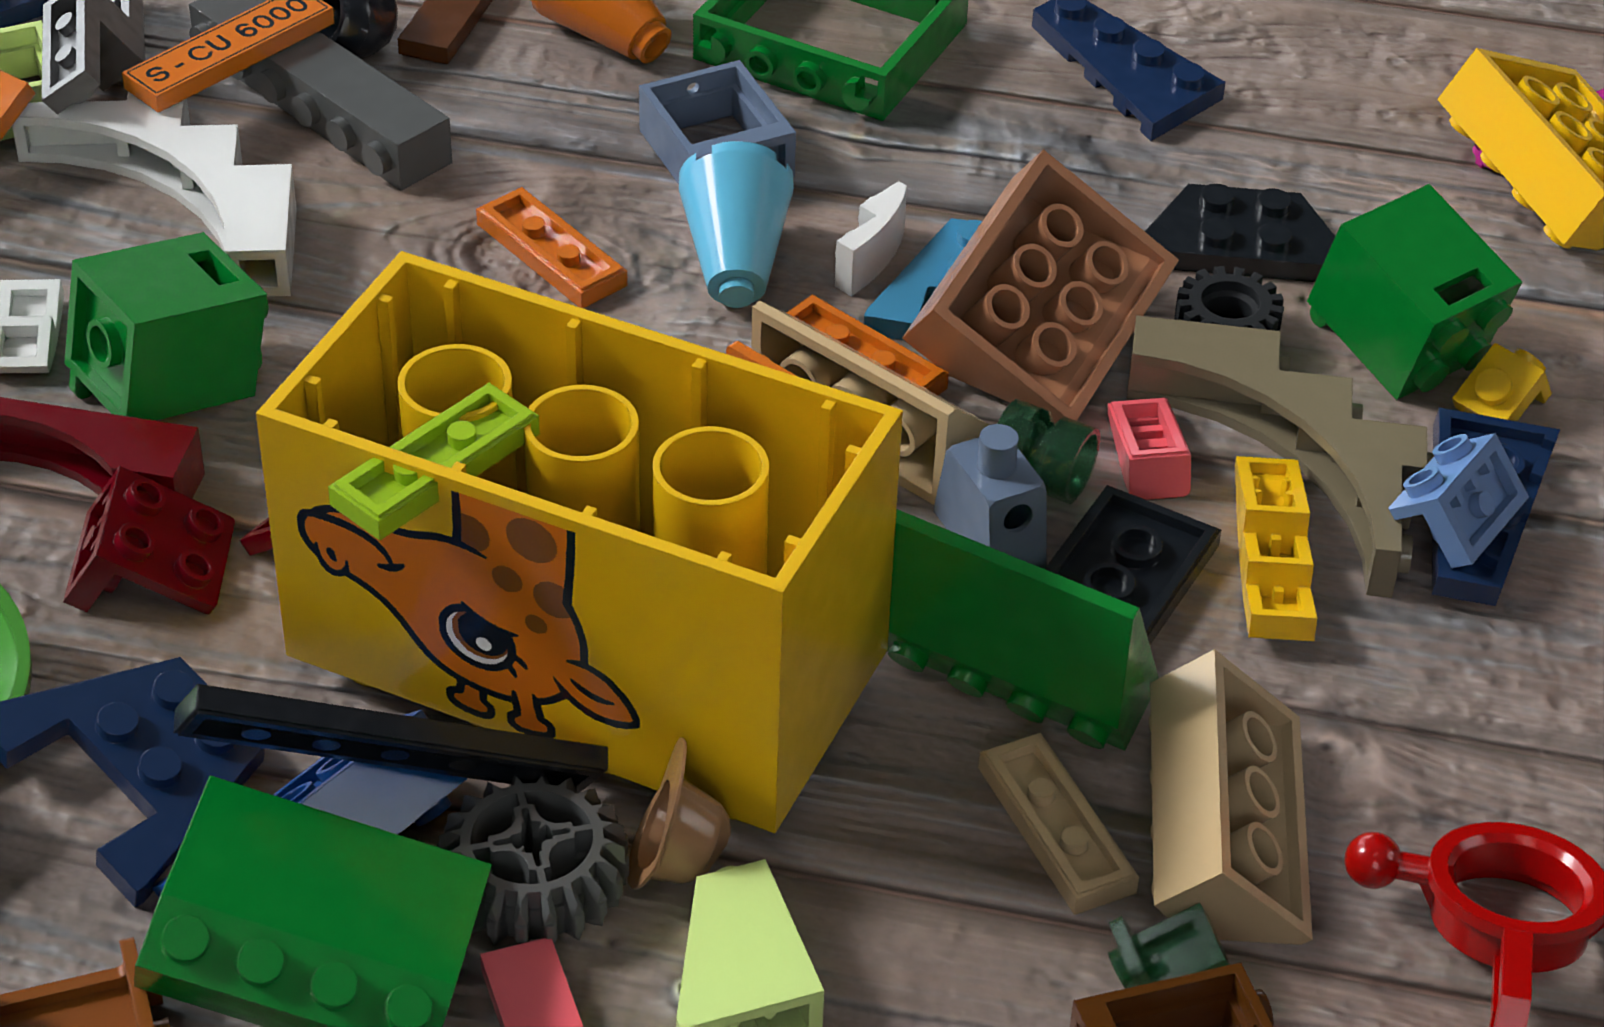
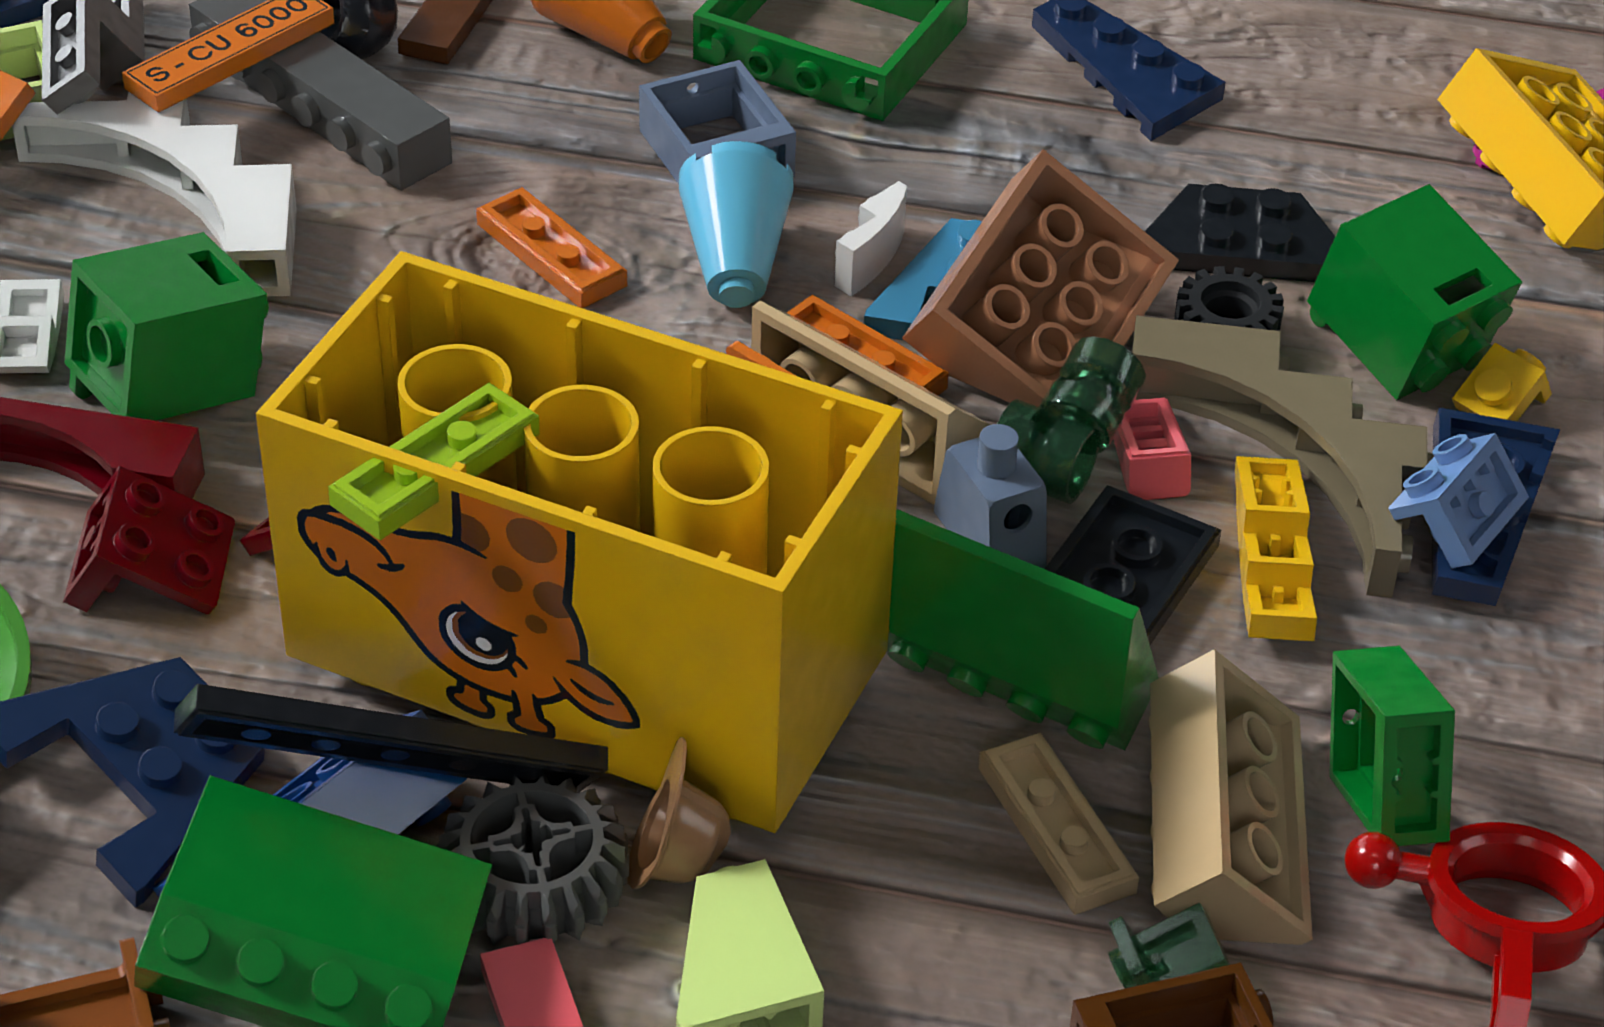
none -> clear green wheel [1037,336,1146,454]
none -> green window [1329,645,1455,846]

